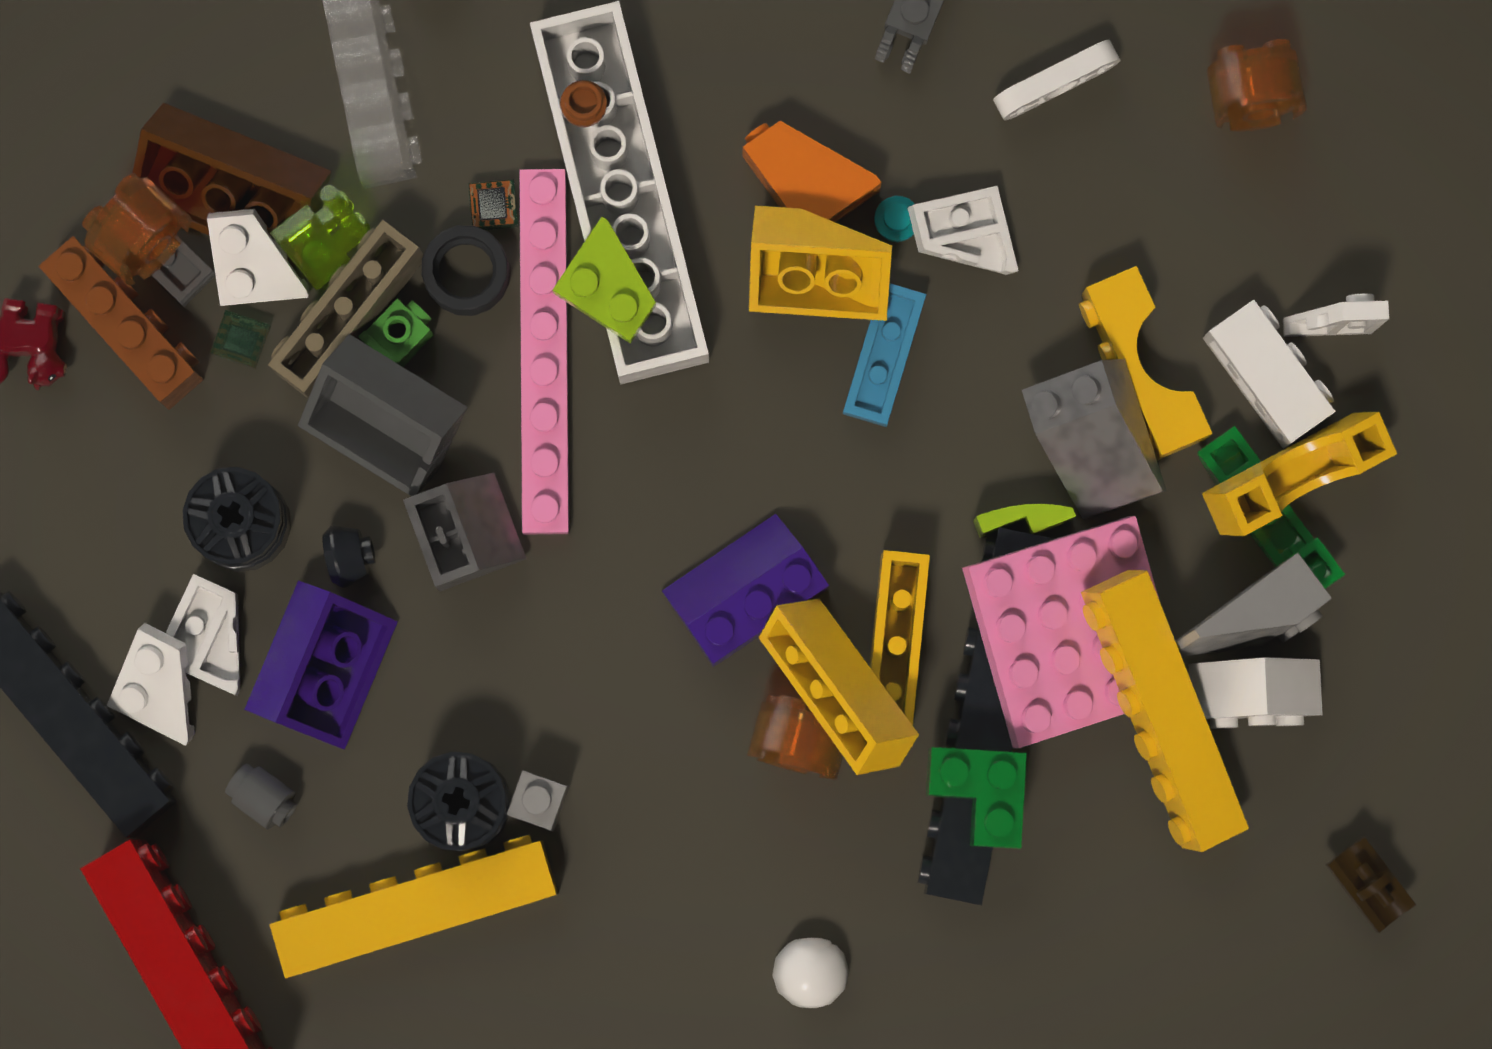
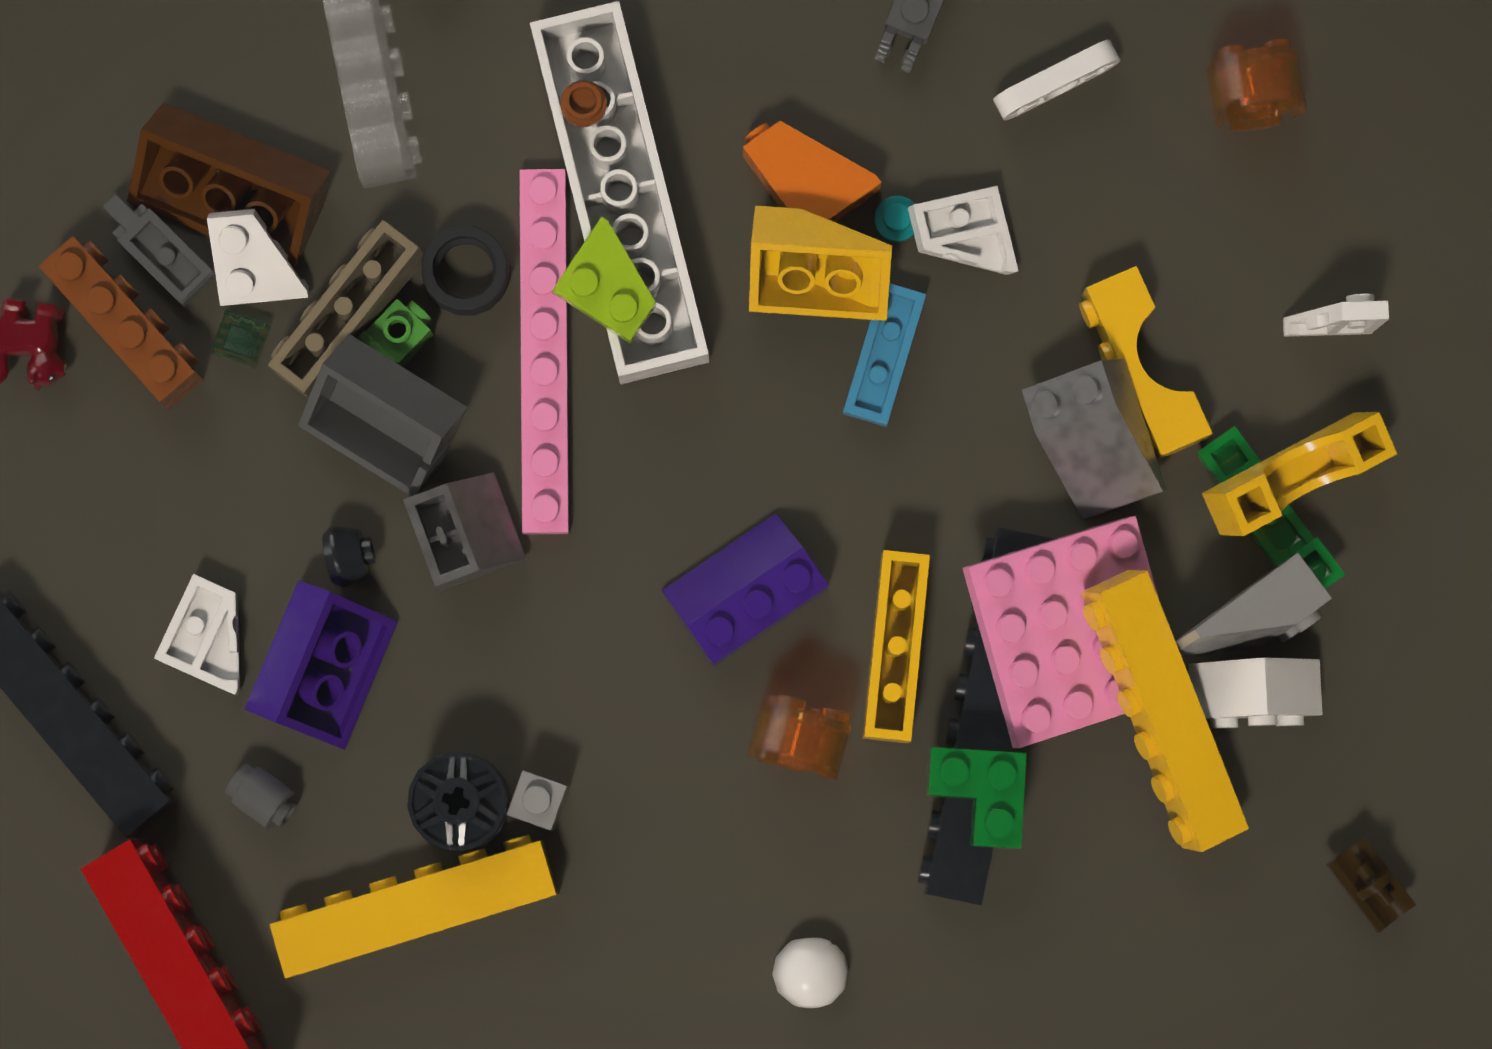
clear orange brick [82,173,191,285] -> none
white wing [107,623,195,746] -> none
black wheel [182,467,291,572] -> none
clear neon green plate [270,185,370,290] -> none
tile [468,179,519,230] -> none
yellow brick [759,598,919,775] -> none
lime slope [973,504,1076,538] -> none
white brick [1203,300,1336,449] -> none

